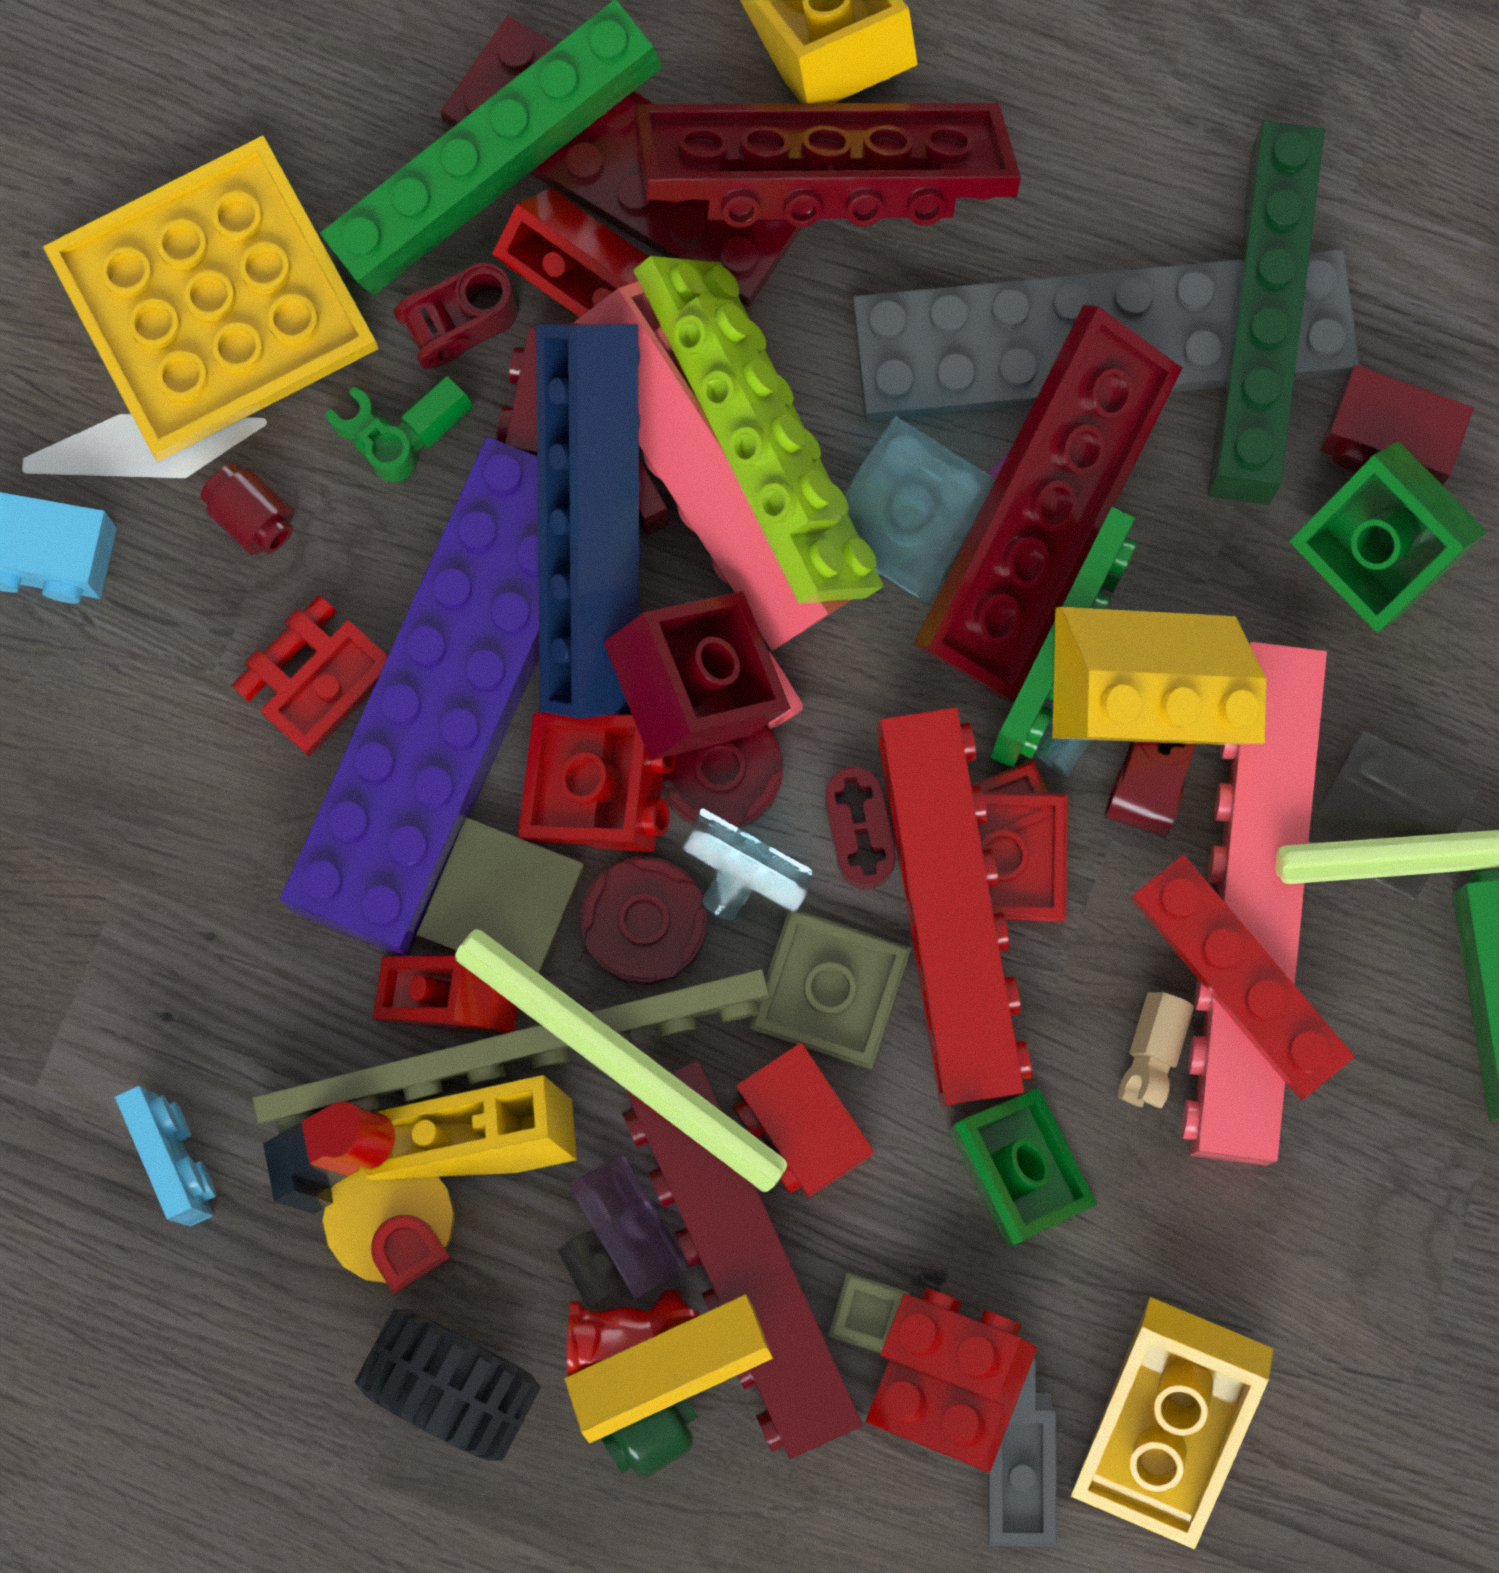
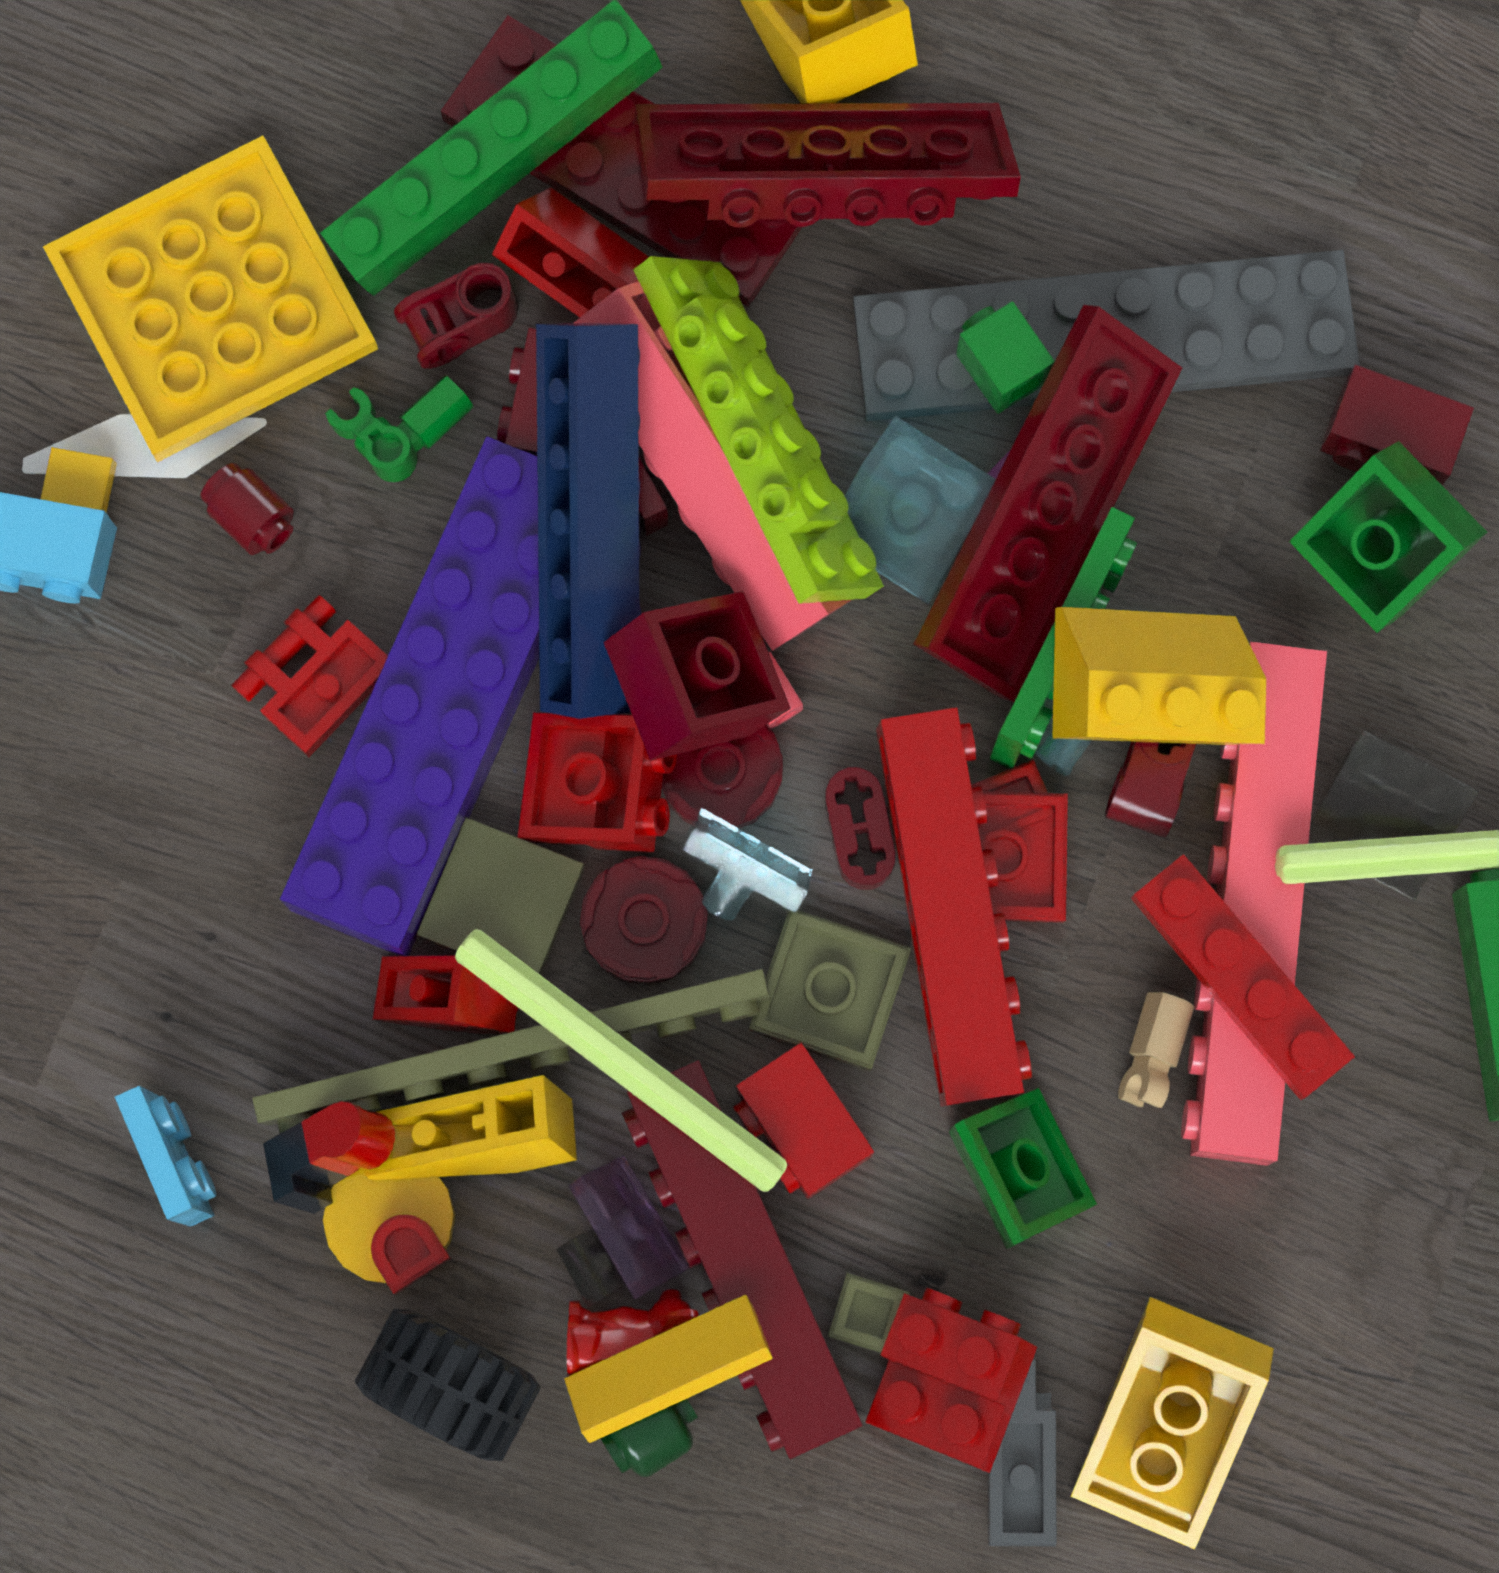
dark green arch [1208,120,1325,505] -> none
none -> yellow tile [40,447,117,513]
none -> green brick [956,301,1055,414]

